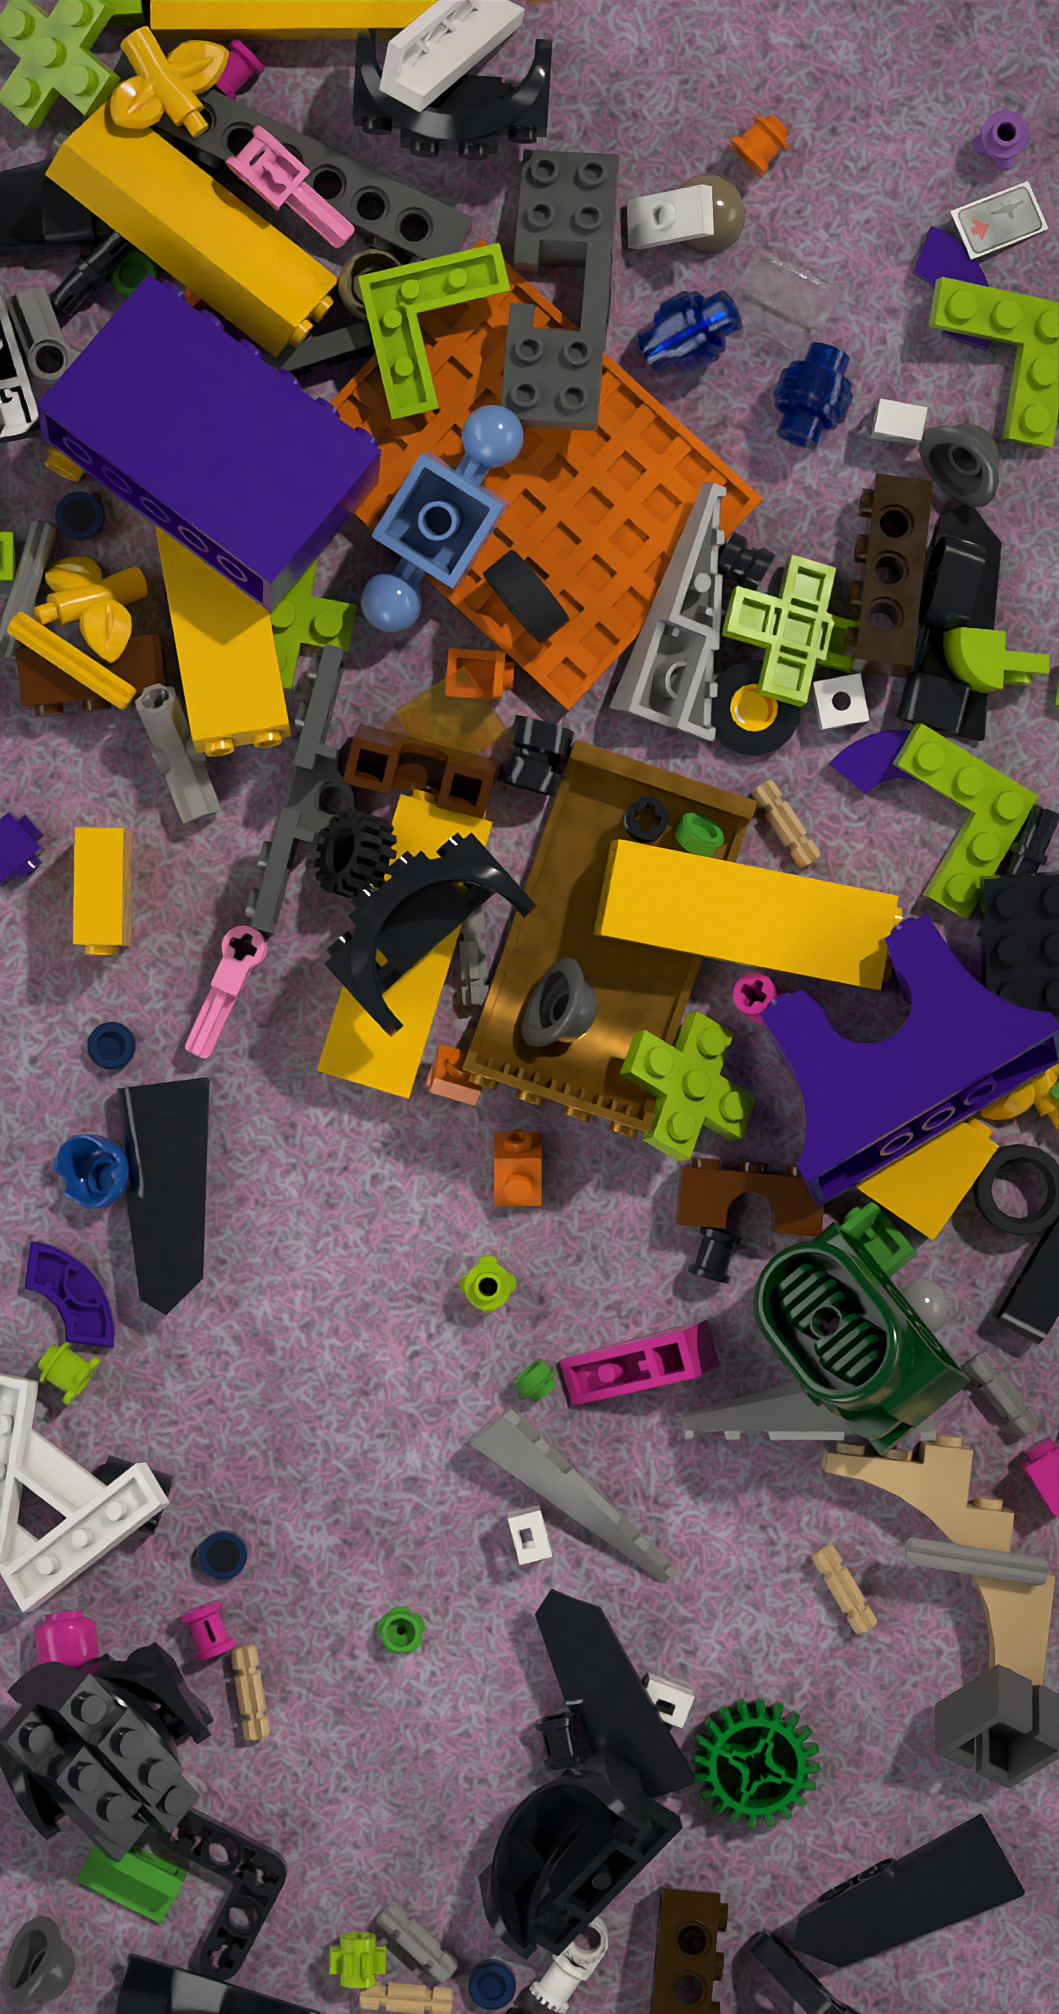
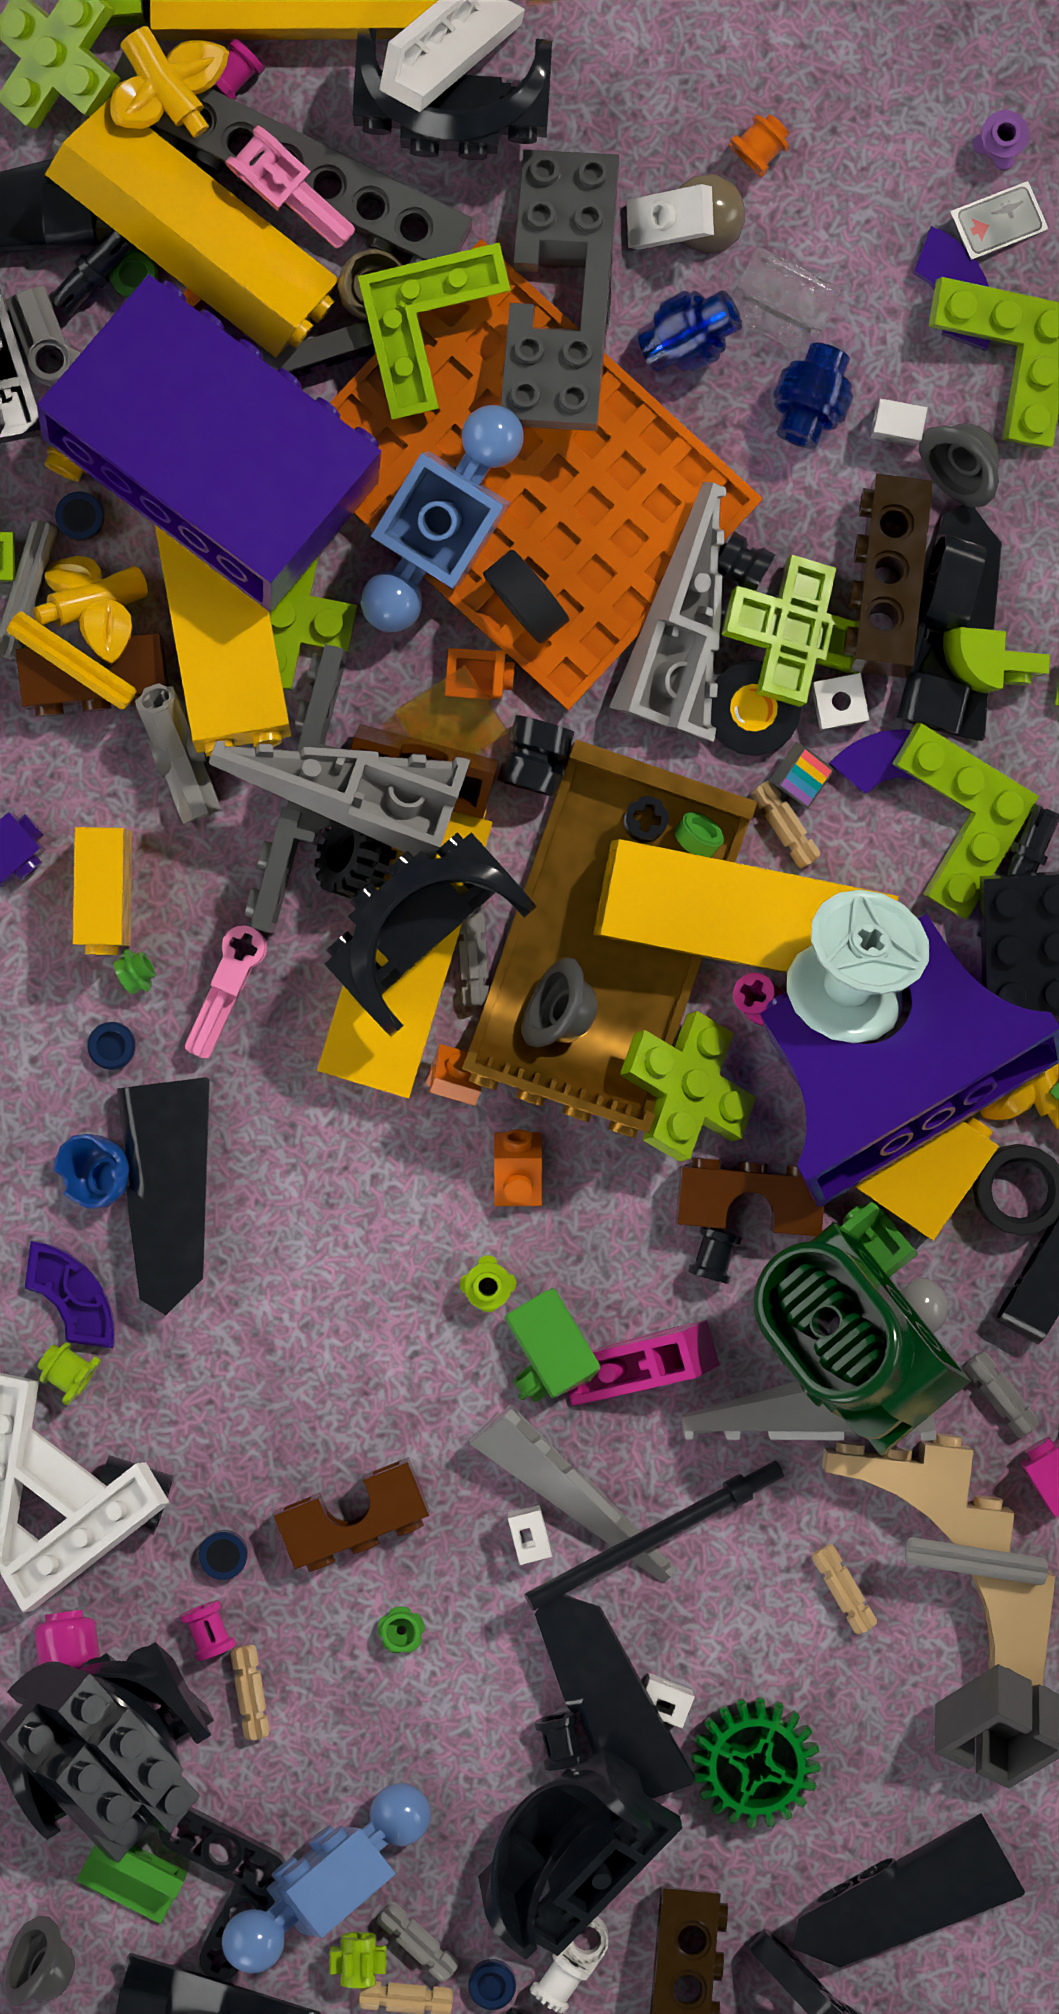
none -> bright green plate [113,949,156,995]
none -> light grey wedge [209,741,470,859]
none -> medium blue brick [222,1783,431,1973]
none -> reddish brown arch [274,1457,430,1572]
none -> bright green slope [504,1288,601,1399]
none -> black bar [524,1461,784,1611]
none -> tile [769,742,835,809]
none -> light aqua piece [787,890,929,1043]

